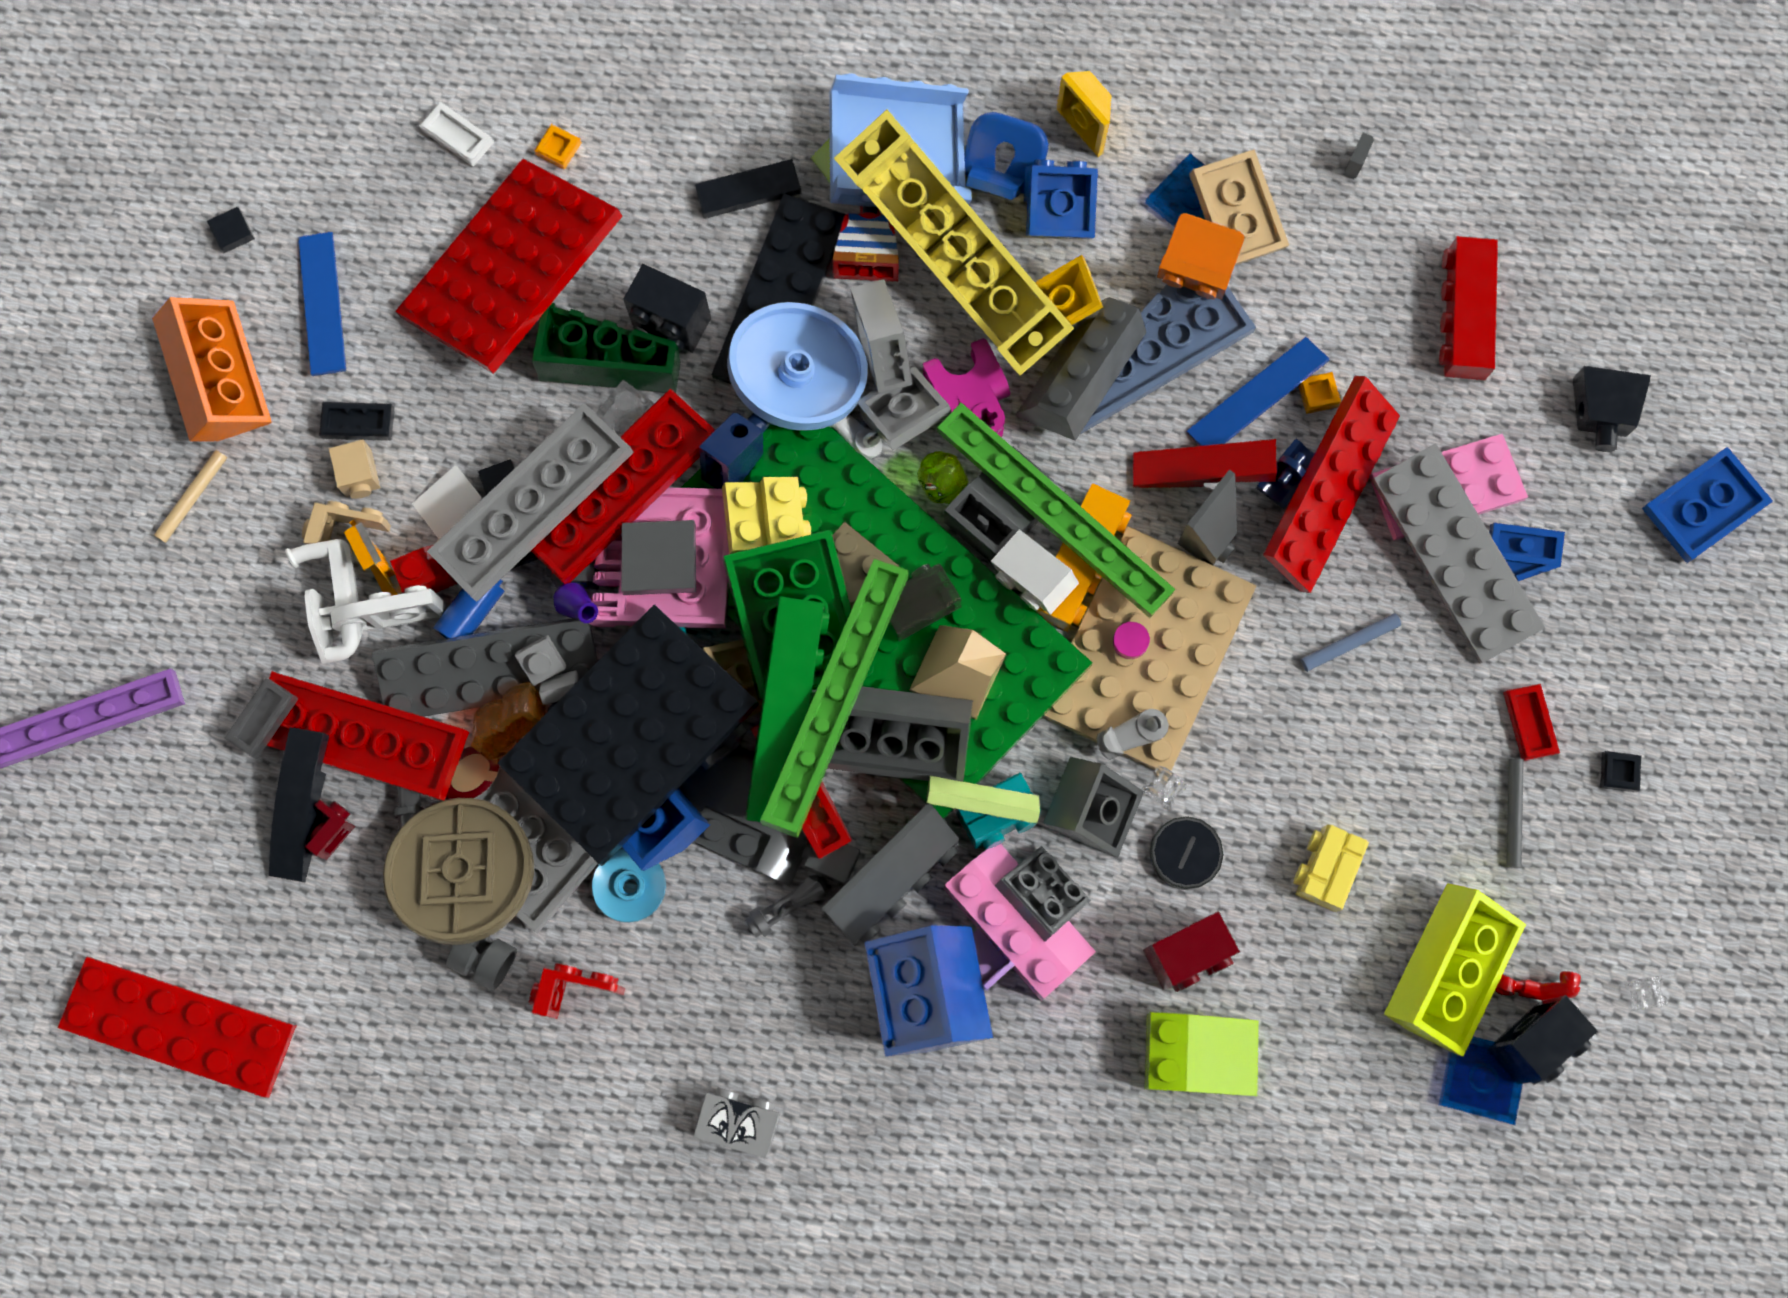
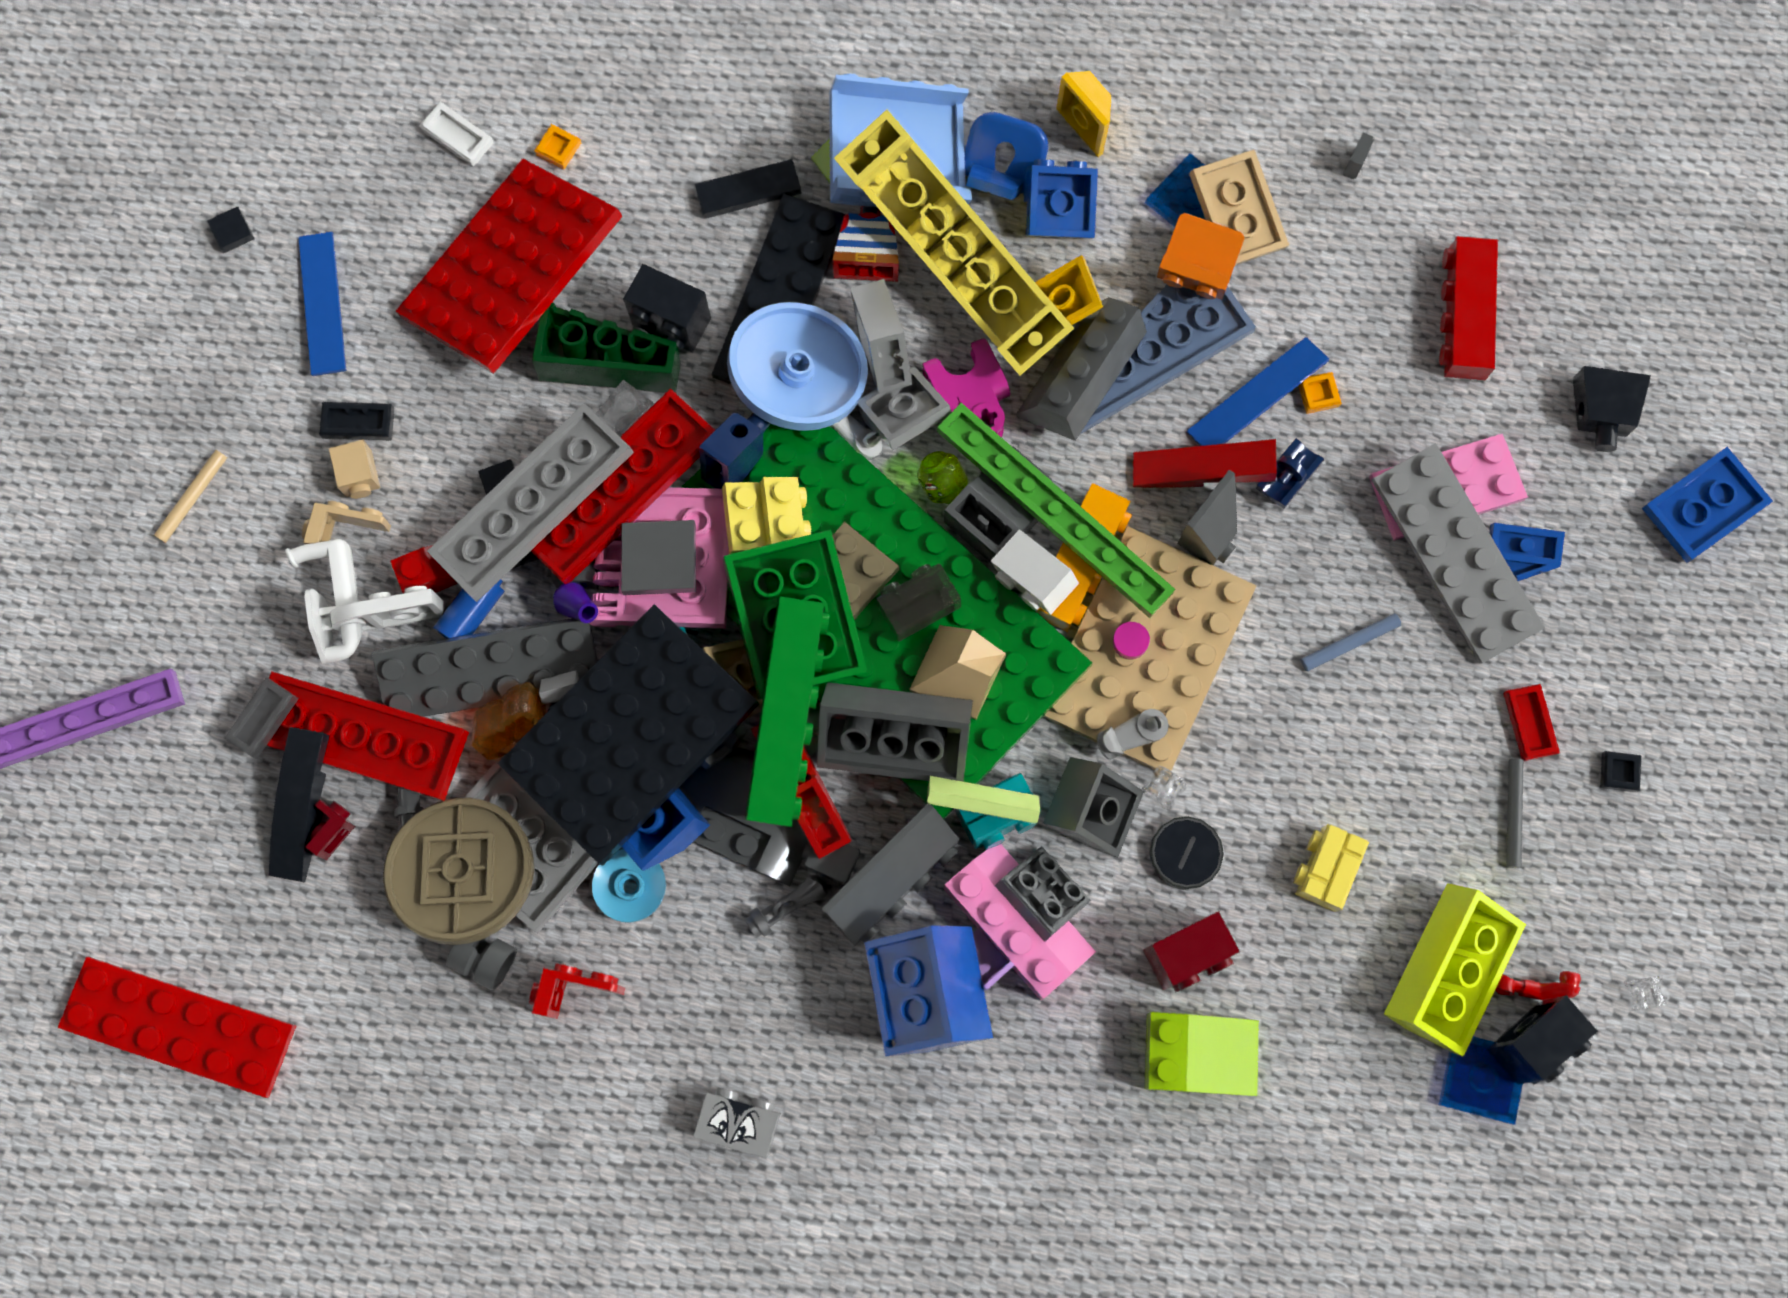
orange slope [152,297,272,441] -> none
light orange piece [344,520,402,596] -> none
white sticker [412,466,483,539] -> none
tan sticker [447,745,499,799] -> none
light grey plate [515,635,566,686] -> none
bright green plate [761,559,908,838] -> none
red plate [1263,376,1400,593] -> none

